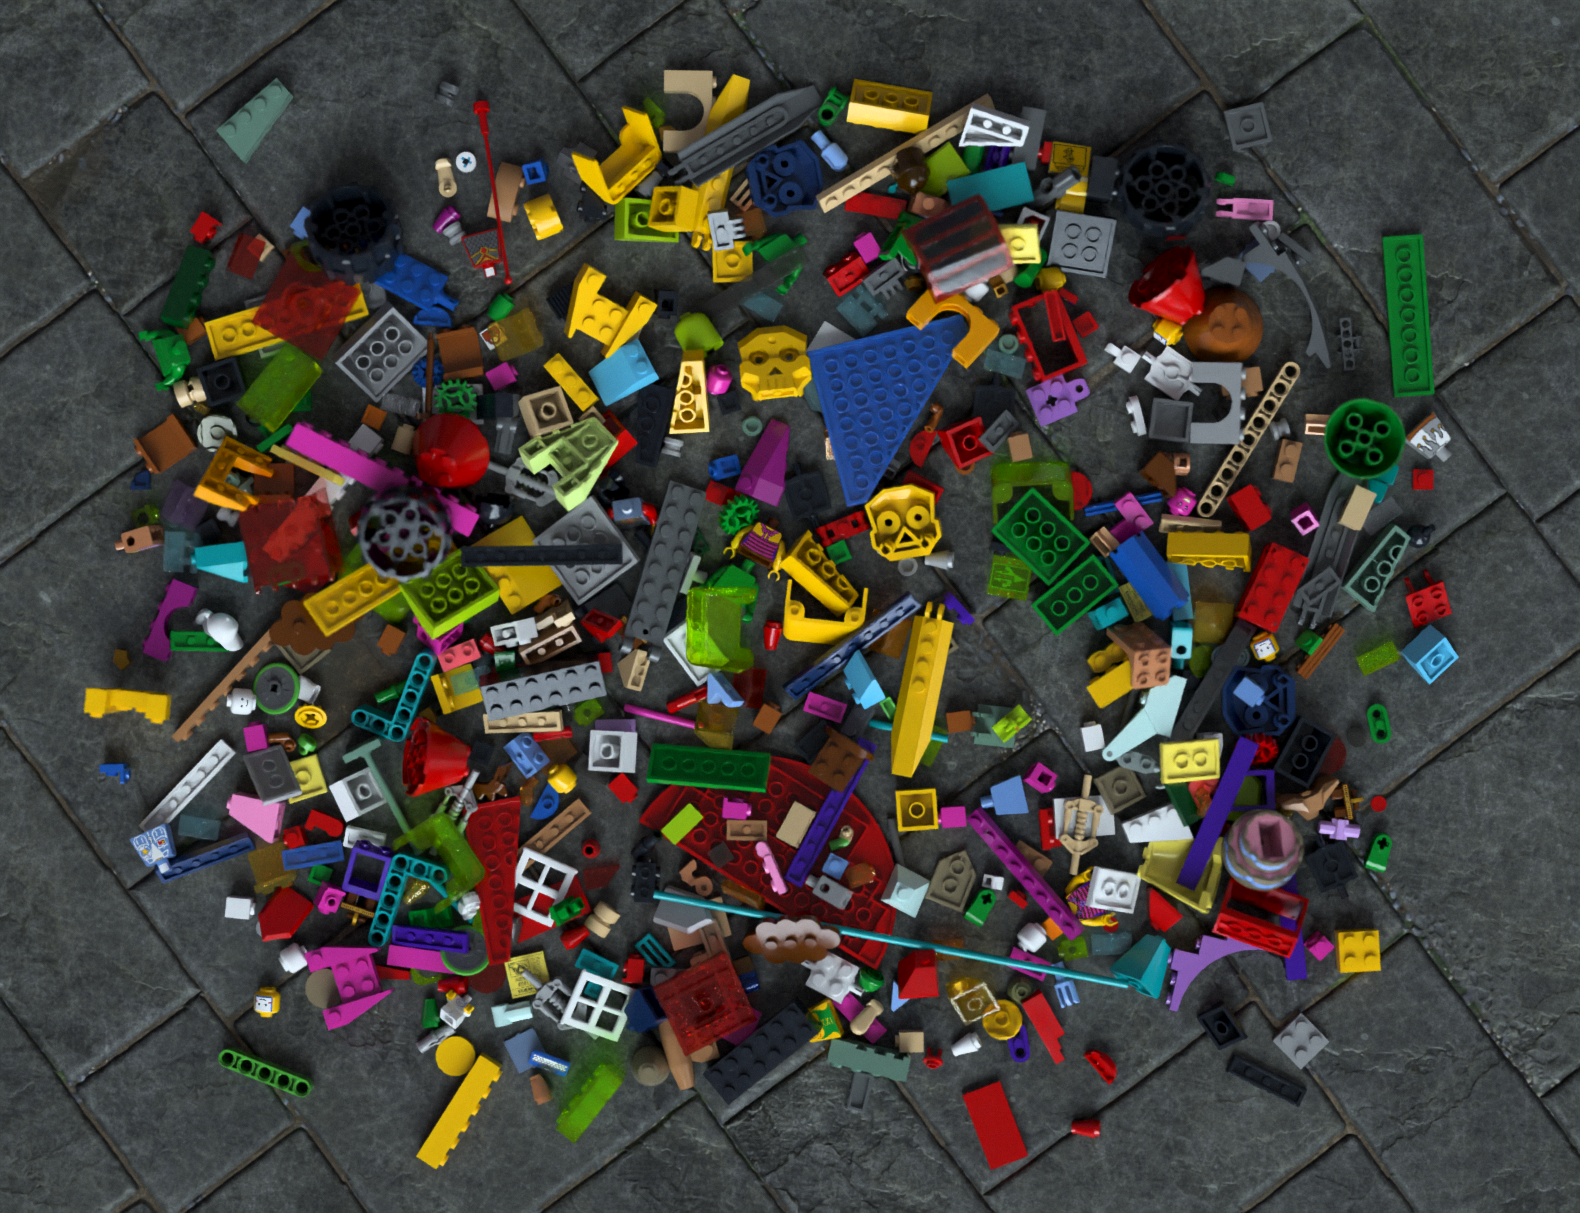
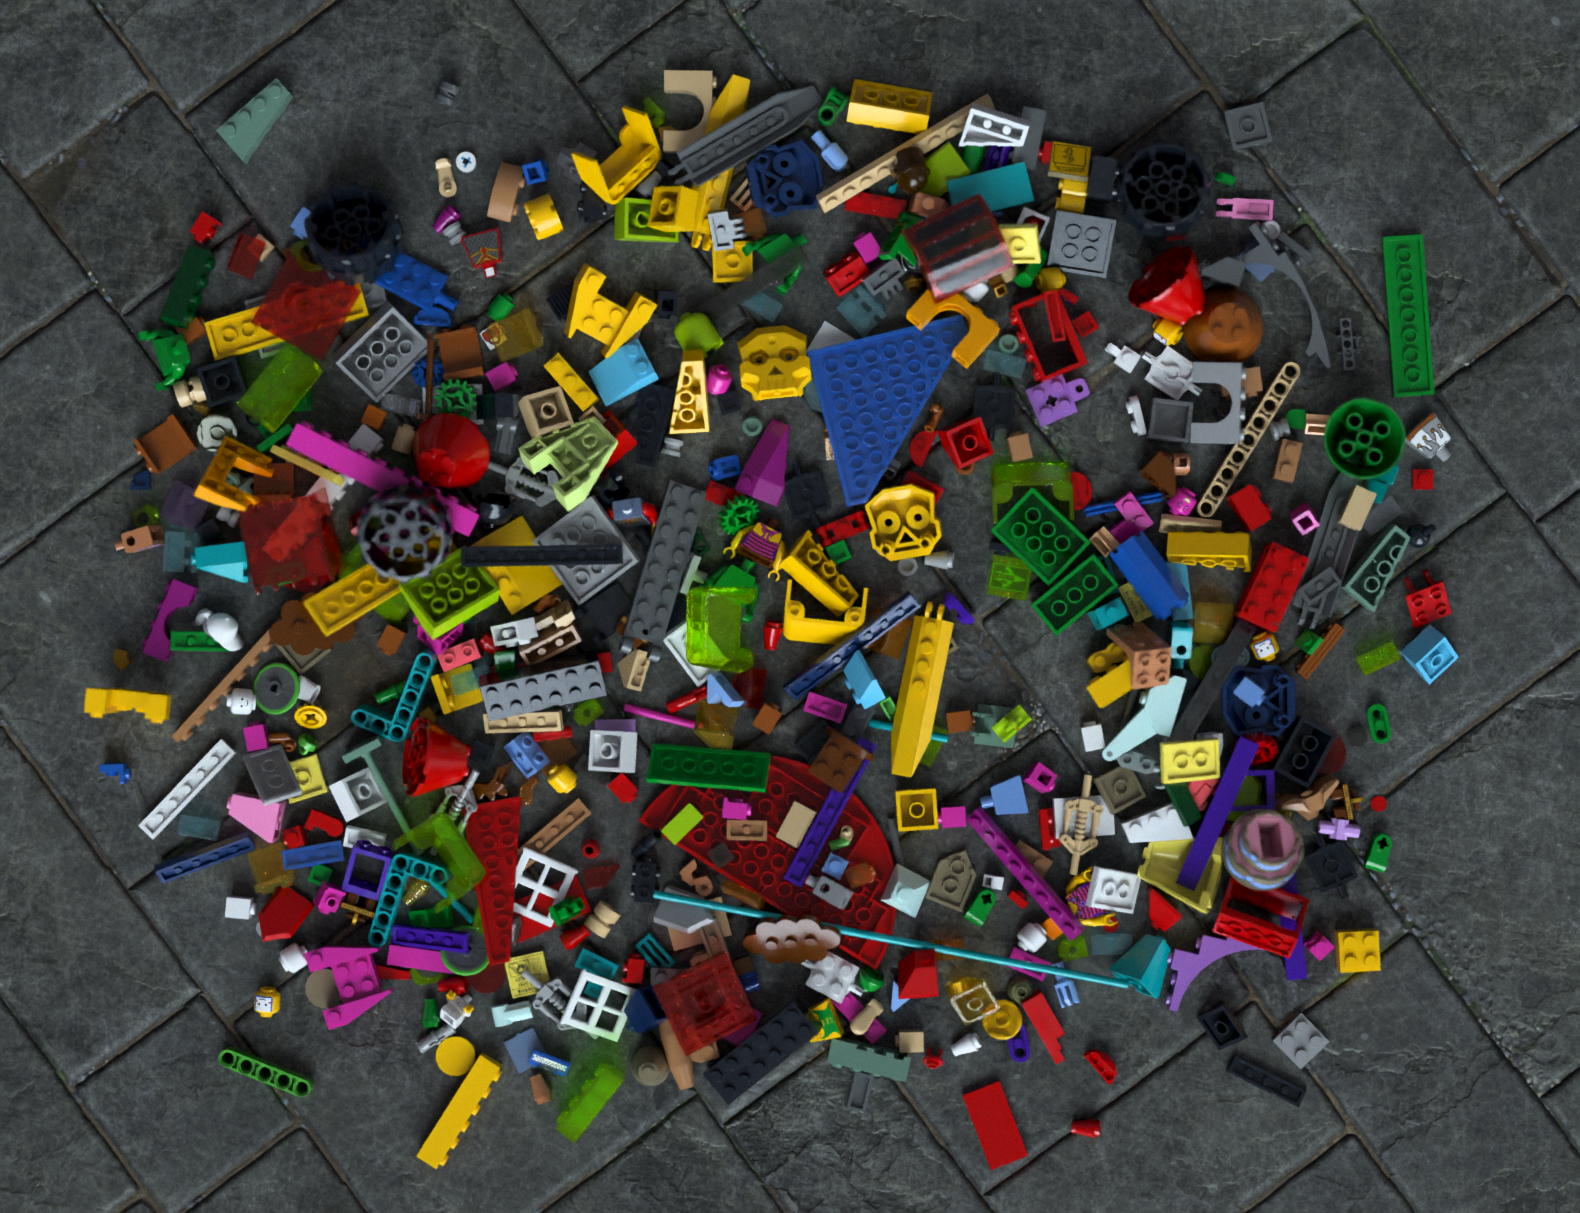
medium blue torso [130,823,177,874] -> none
white plate [458,892,481,920] -> none
red piece [473,101,512,284] -> none
blue plate [530,783,560,820] -> none
red slope [580,608,623,643] -> none
bright pink hinge [755,841,788,895] -> none
dark grey plate [977,410,1020,453] -> none
dark grey piece [1026,165,1082,211] -> none
clear orange arm [1195,788,1212,818] -> none
none -> green tile [1284,409,1306,430]

